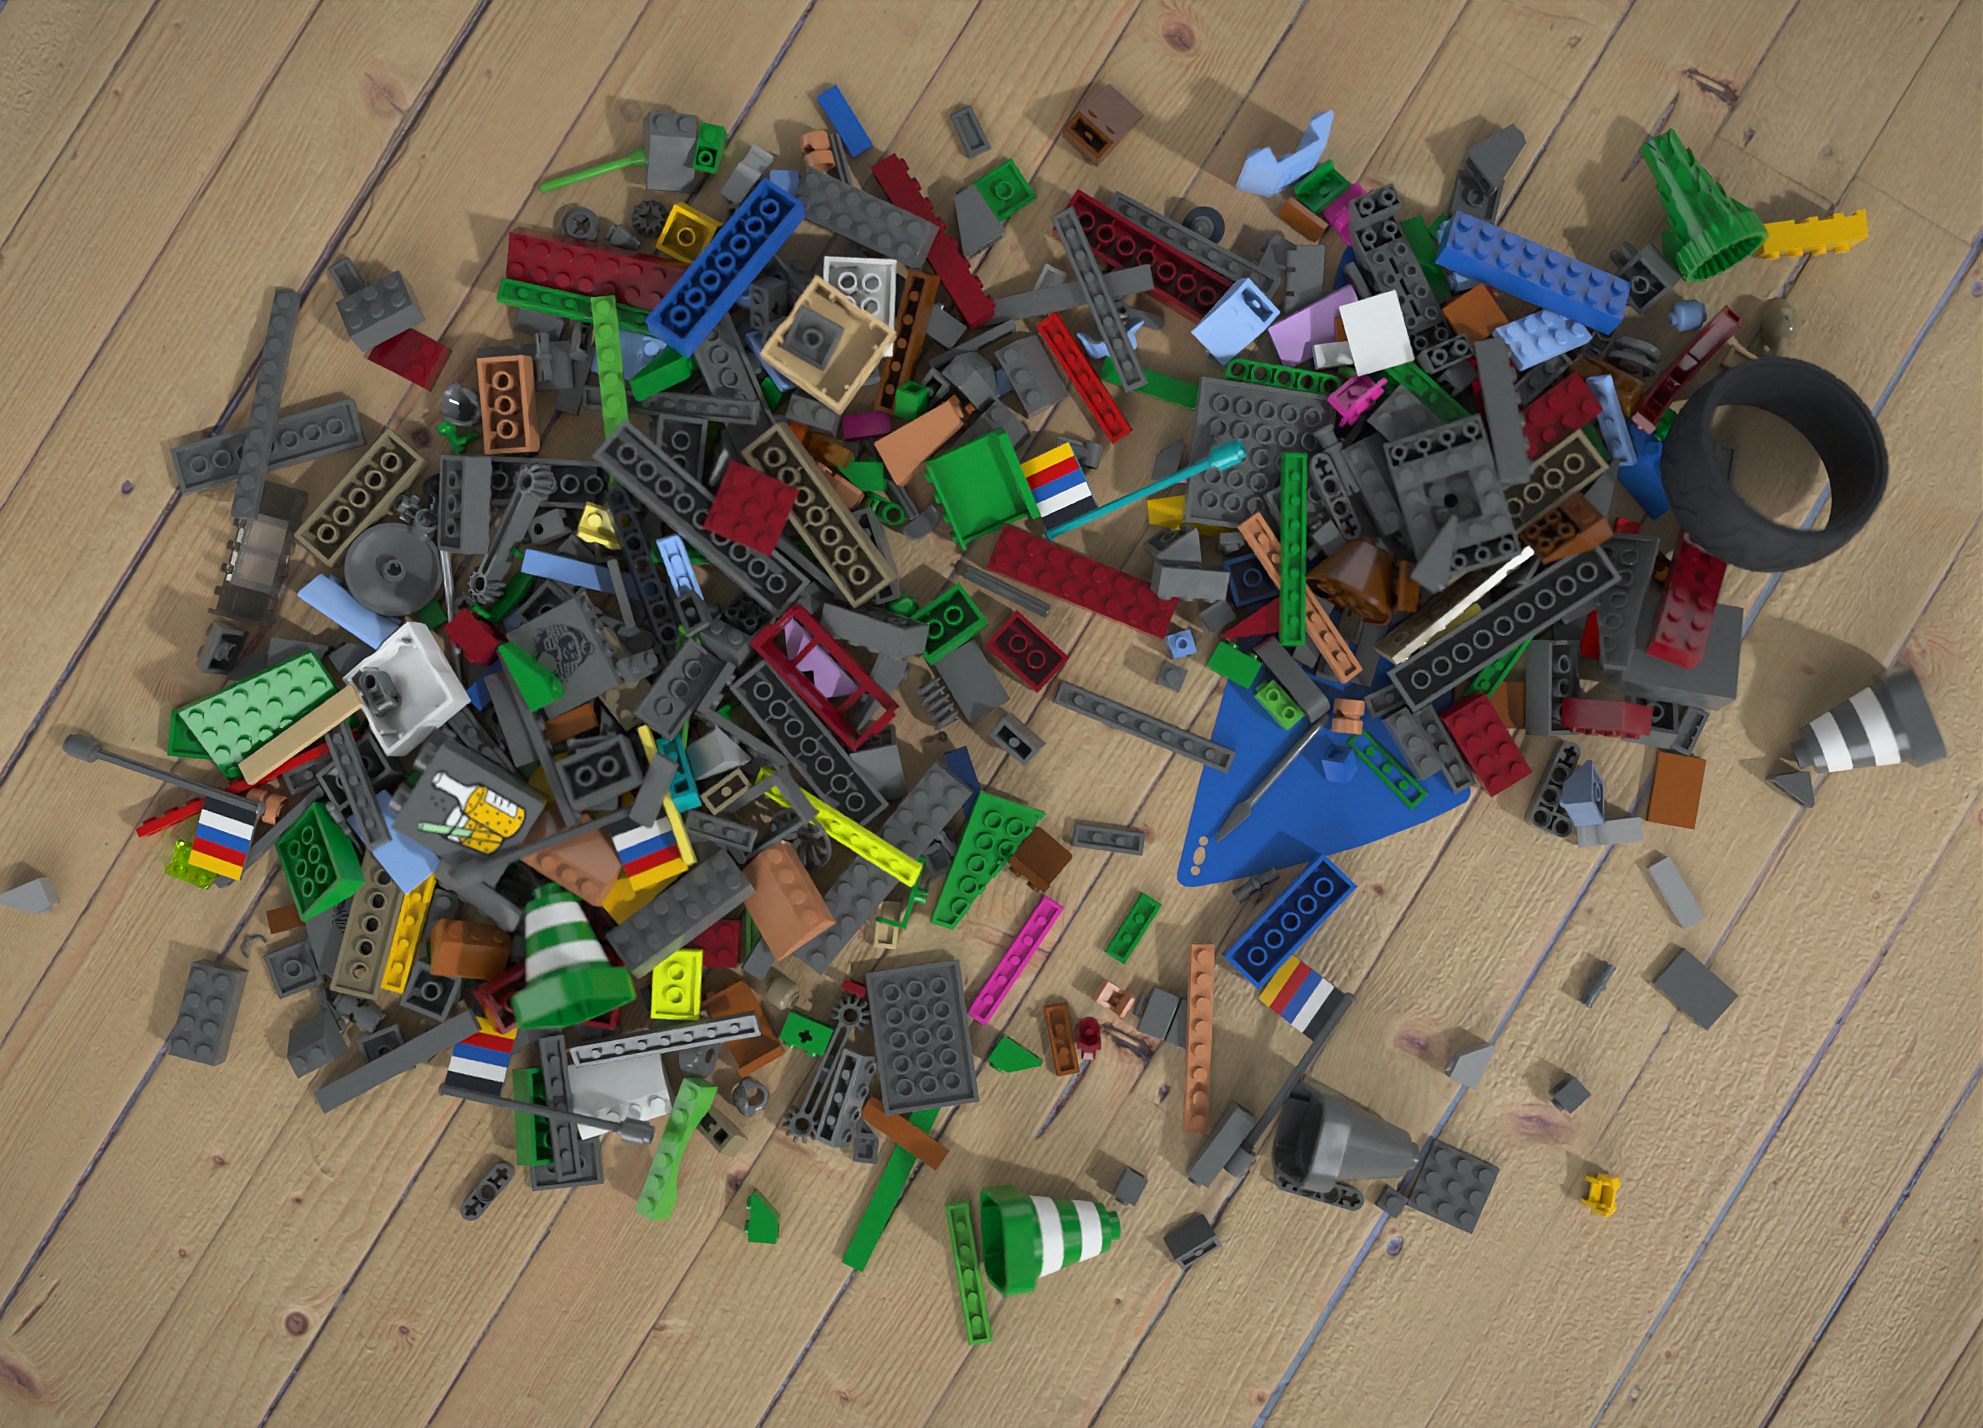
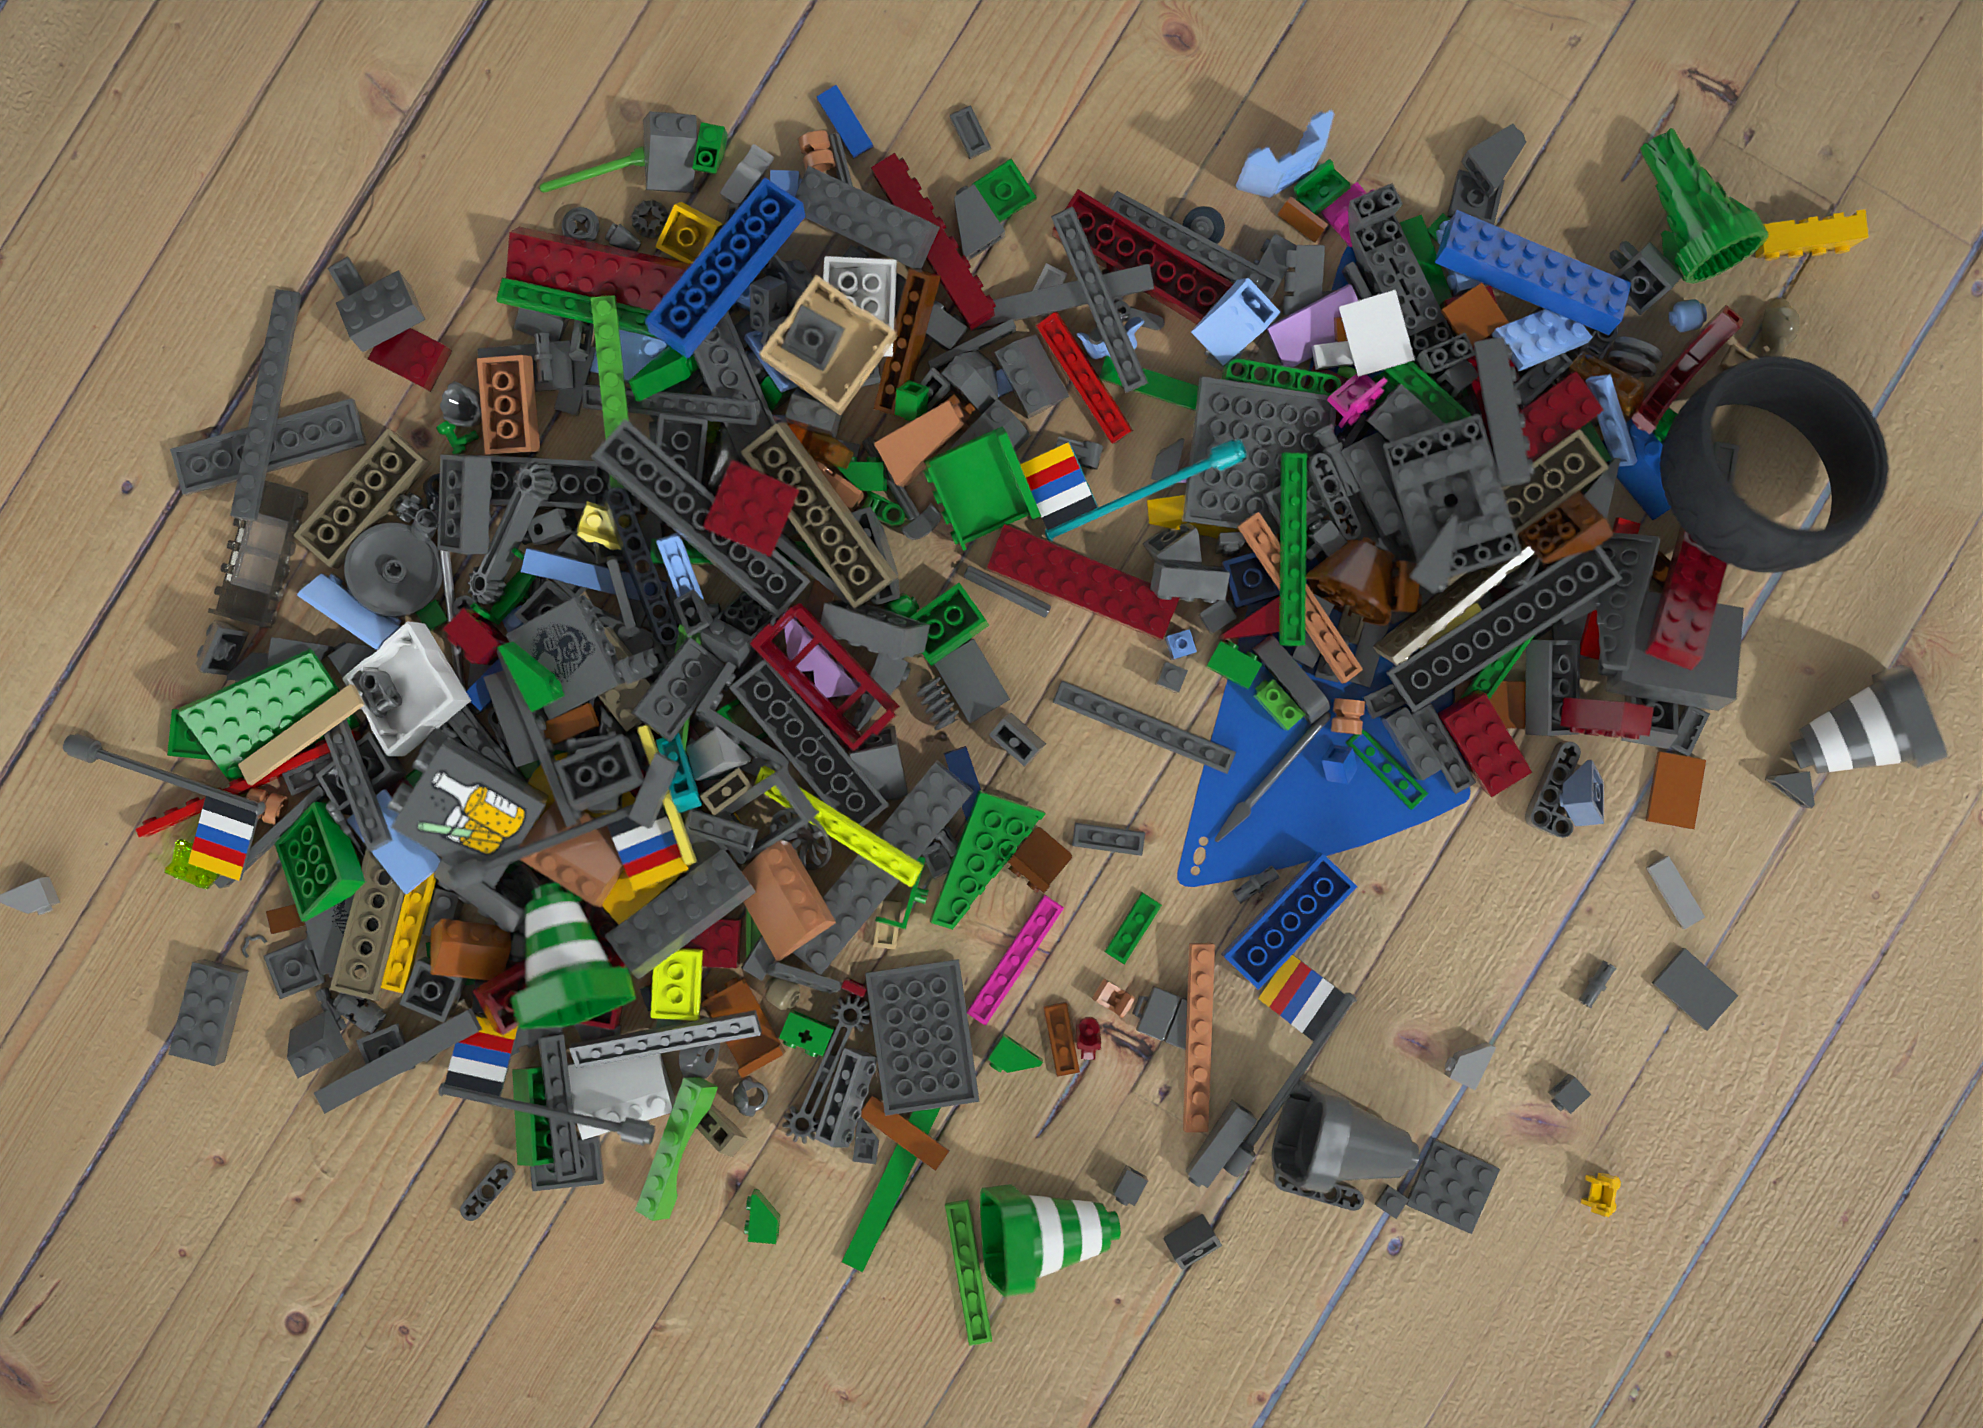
dark grey slope [789,579,835,617] -> none
dark pink tile [842,411,892,441] -> none
dark red brick [985,610,1070,693] -> none
reddish brown slope [1062,84,1144,167] -> none
light grey piece [1576,816,1644,848] -> none
none -> dark grey tile [767,962,842,994]

